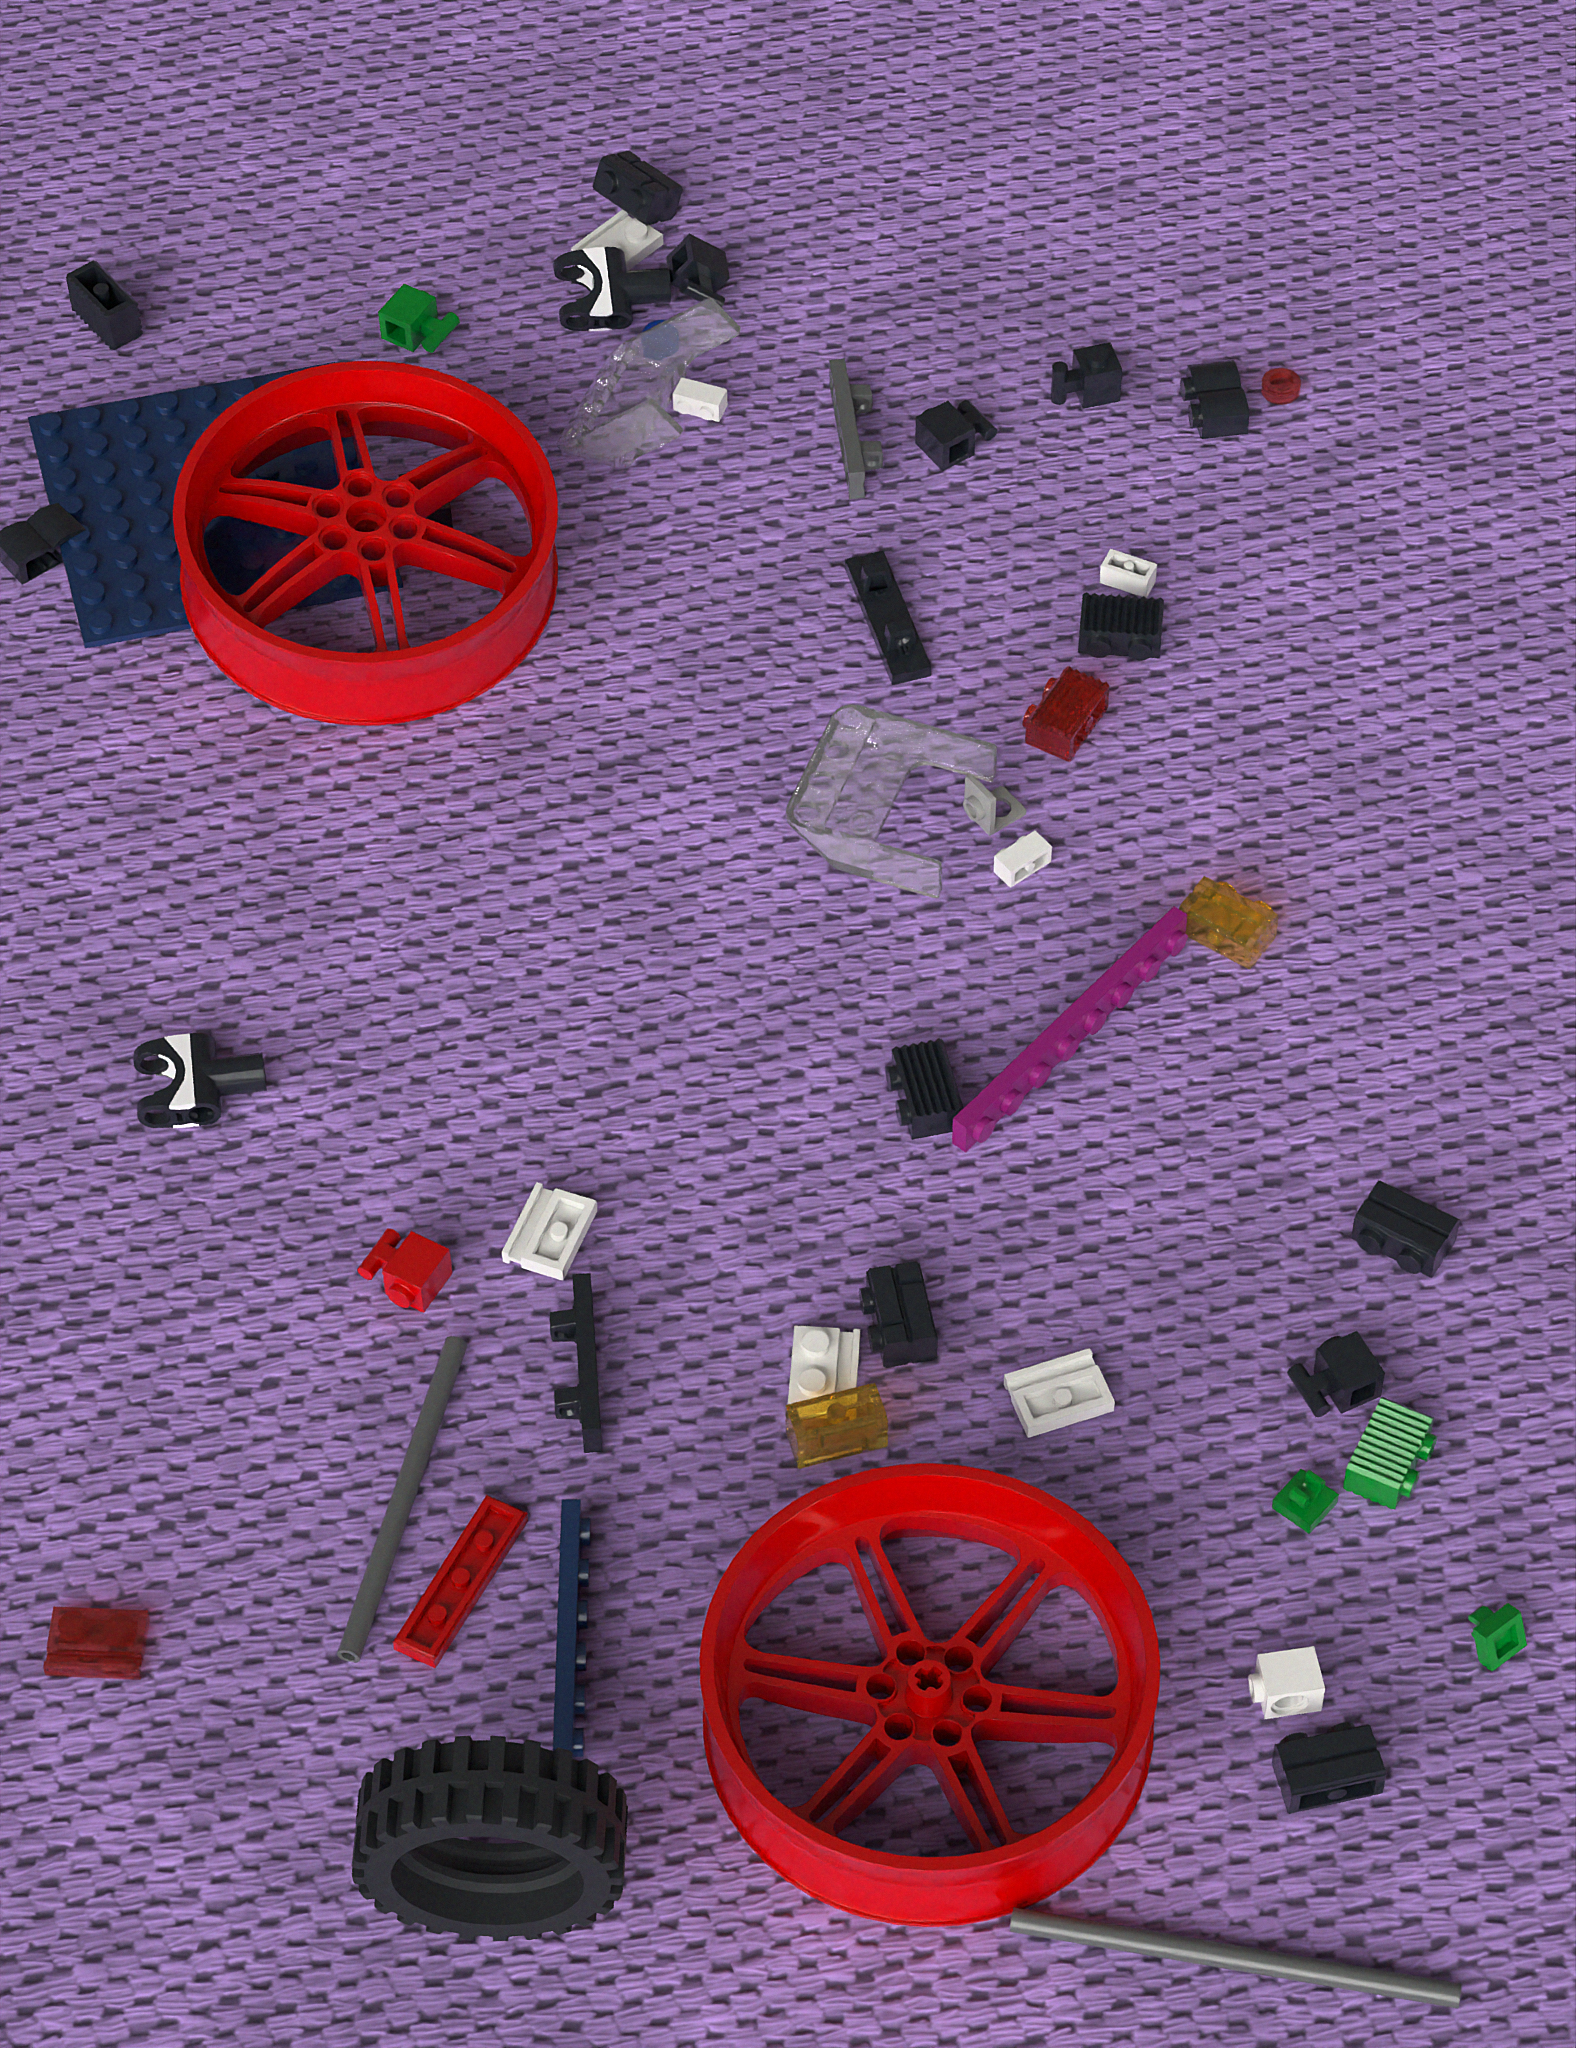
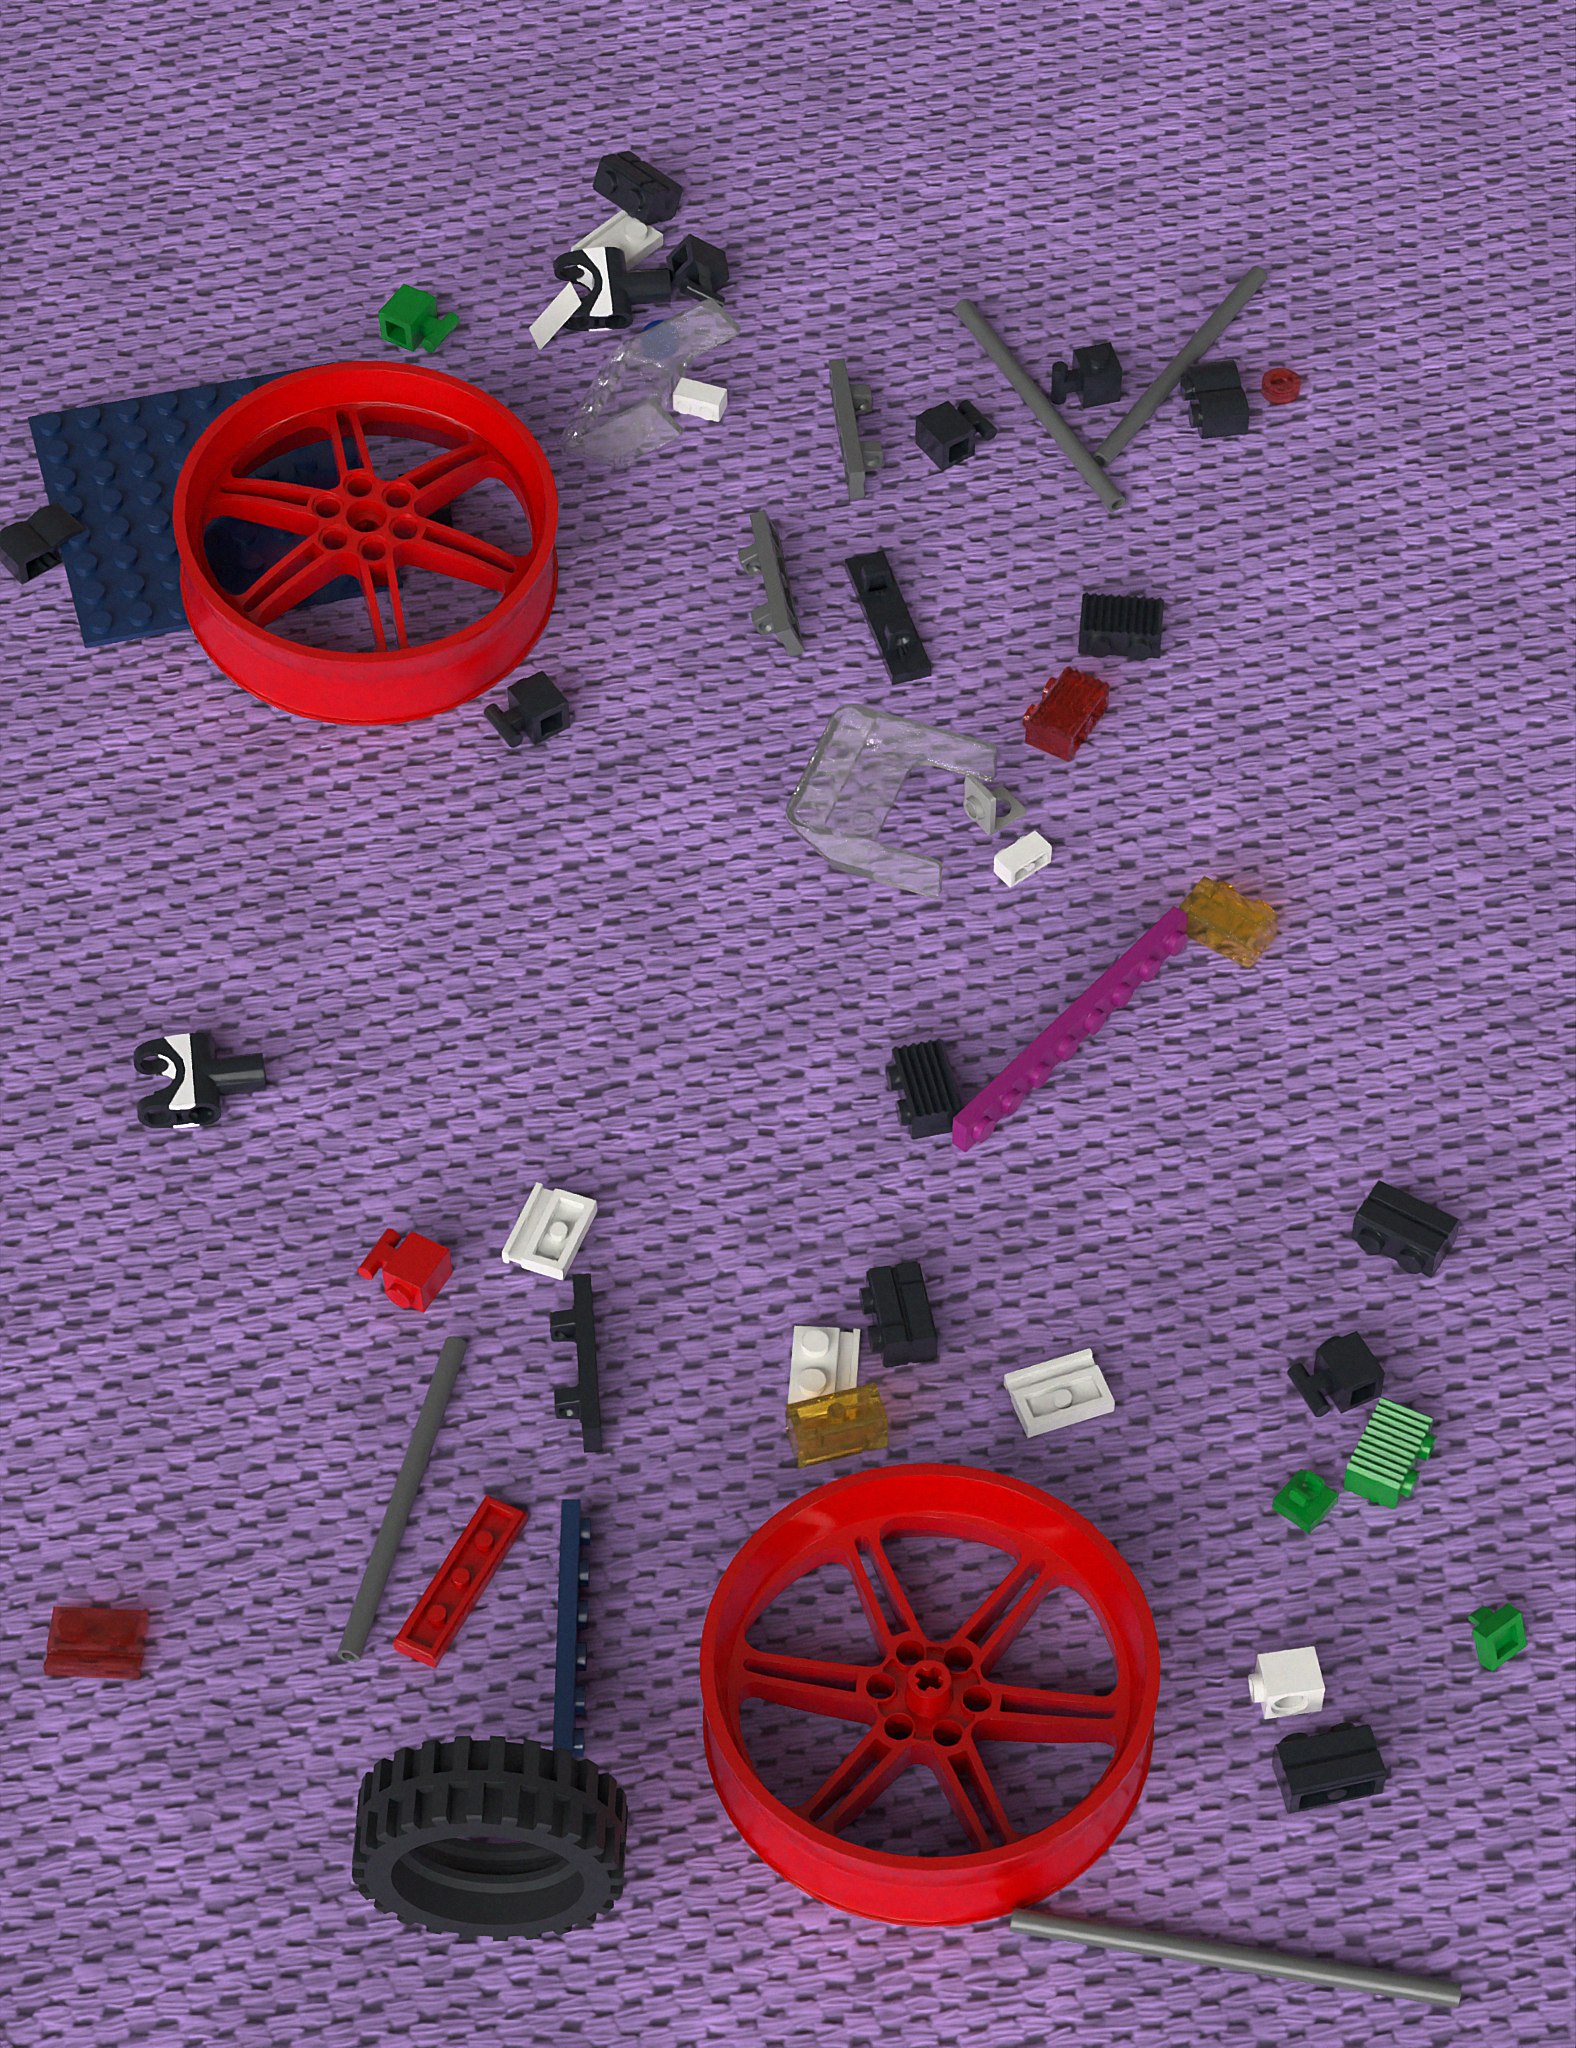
black brick [66,260,143,350] -> none
white piece [1100,549,1157,598] -> none
none -> black brick [483,670,570,748]
none -> white sticker [529,282,581,350]
none -> dark grey hinge [738,510,805,656]
none -> dark grey piece [954,299,1126,512]
none -> dark grey piece [1092,266,1267,468]

